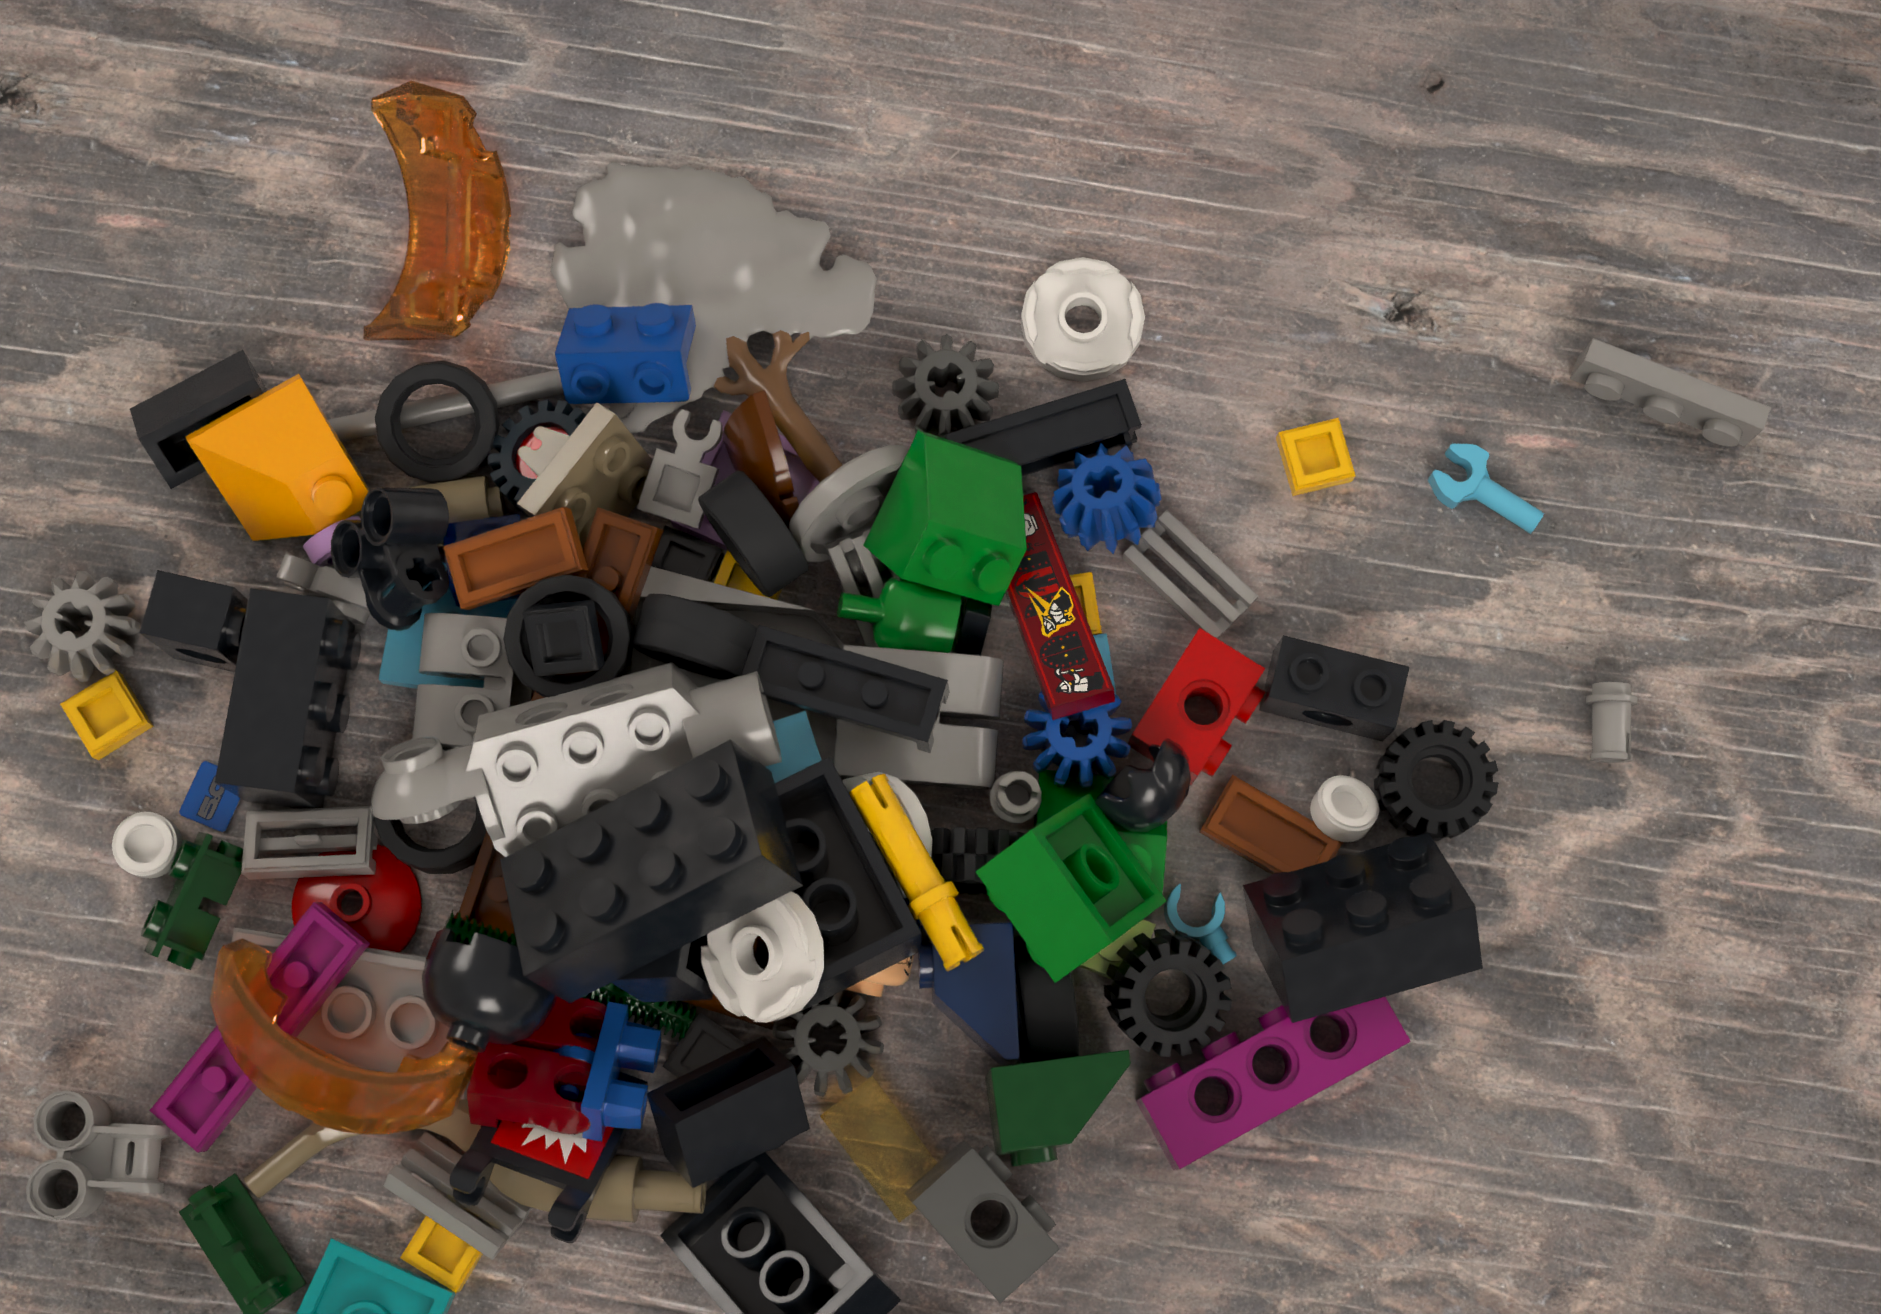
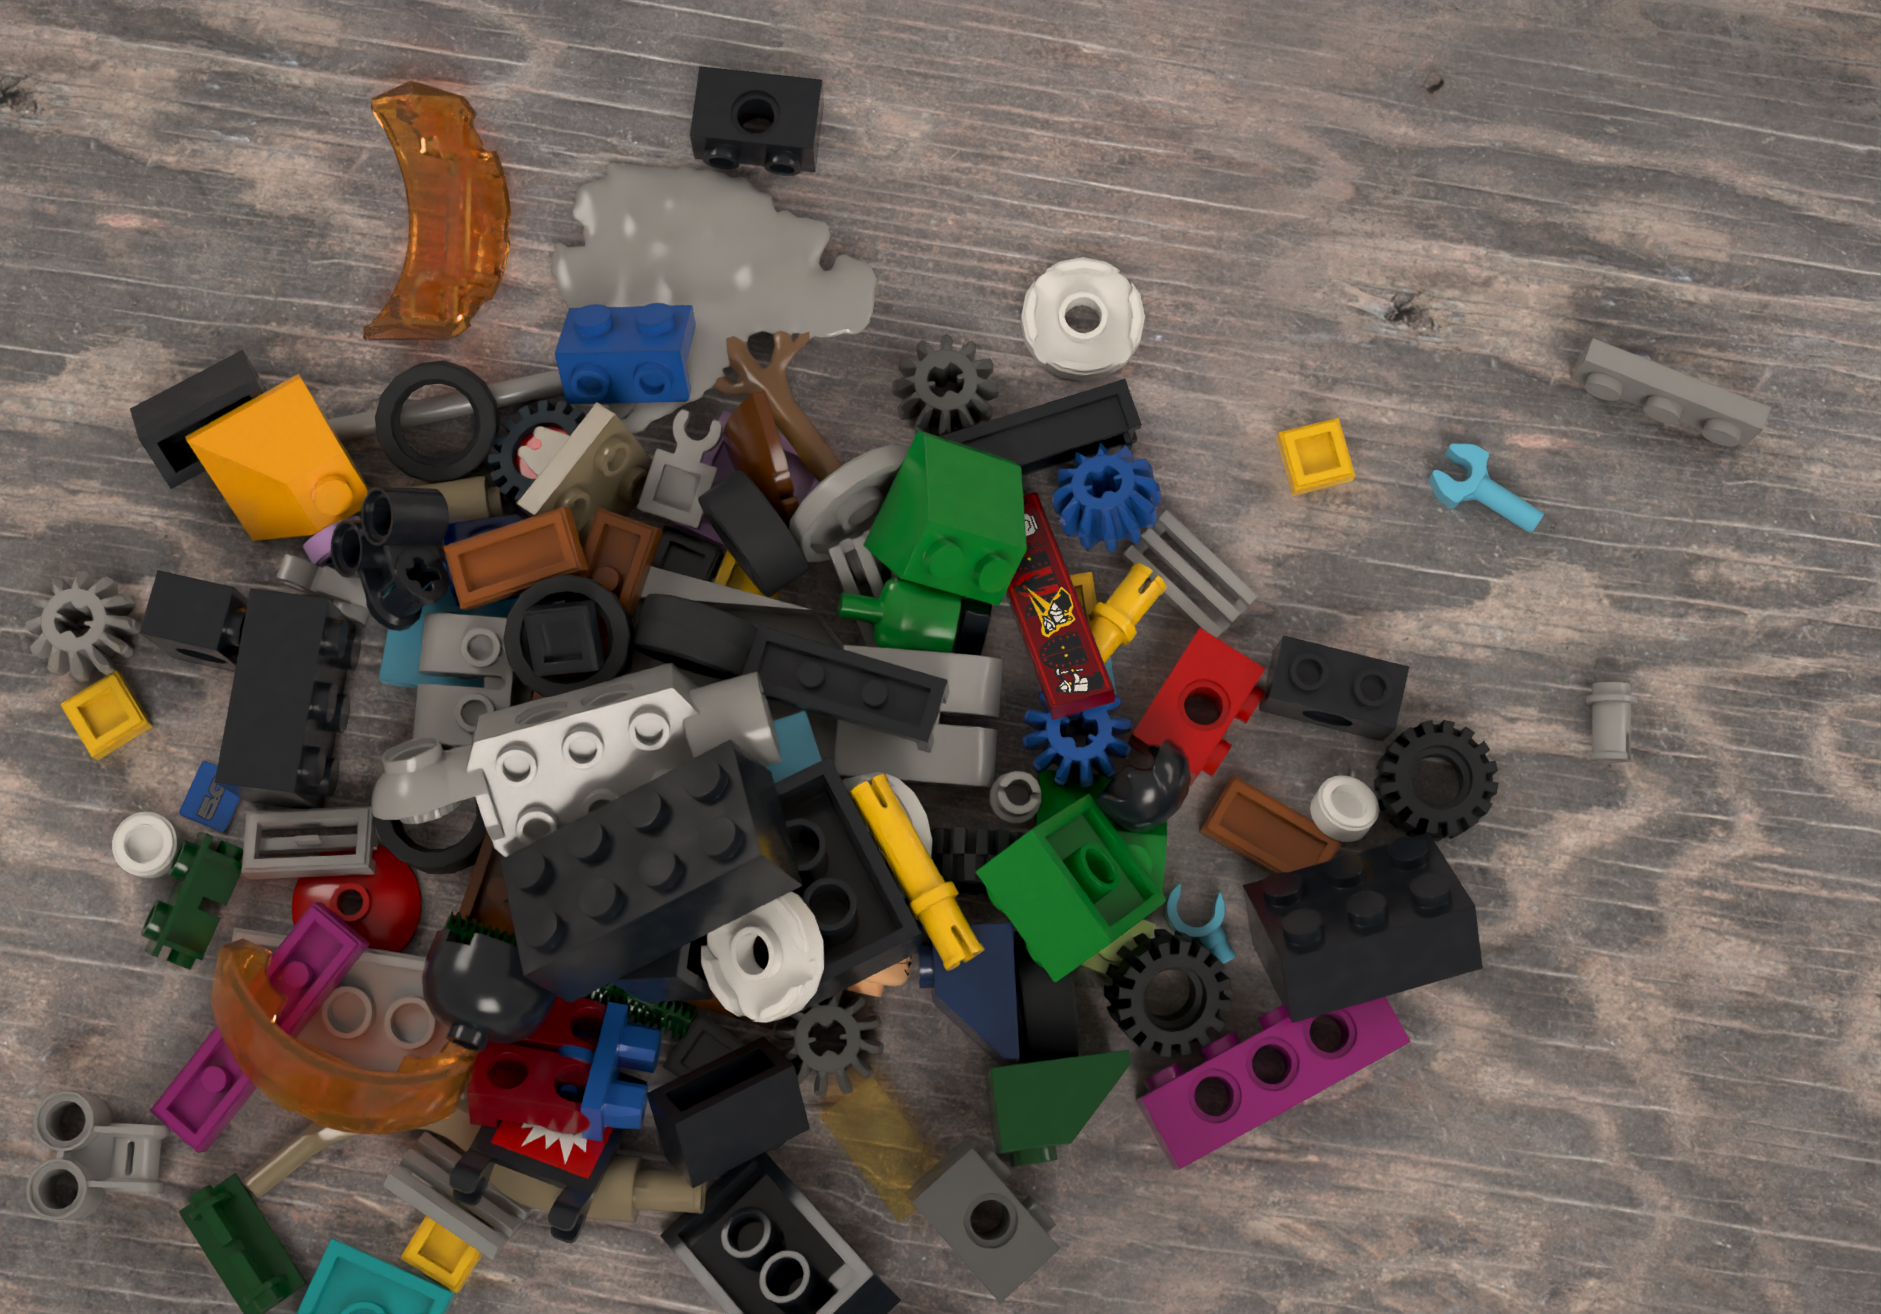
none -> black brick [690,66,824,176]
none -> yellow pin [1088,563,1167,665]

